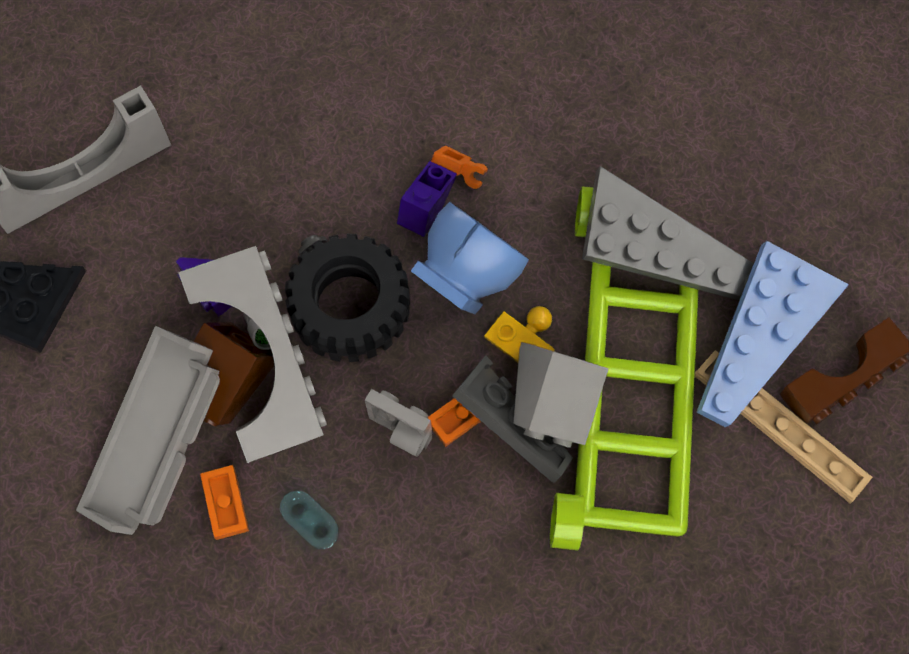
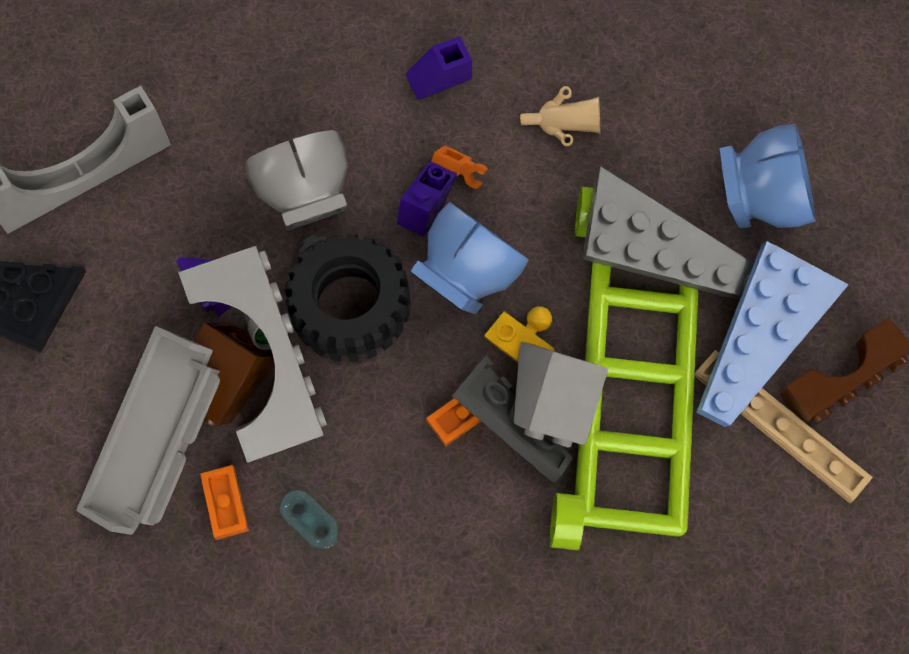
light grey plate [365,389,432,457] -> none
none -> light grey plate [244,130,349,231]
none -> dark purple slope [406,36,472,100]
none -> tan piece [520,86,600,147]
none -> medium blue plate [719,124,816,228]

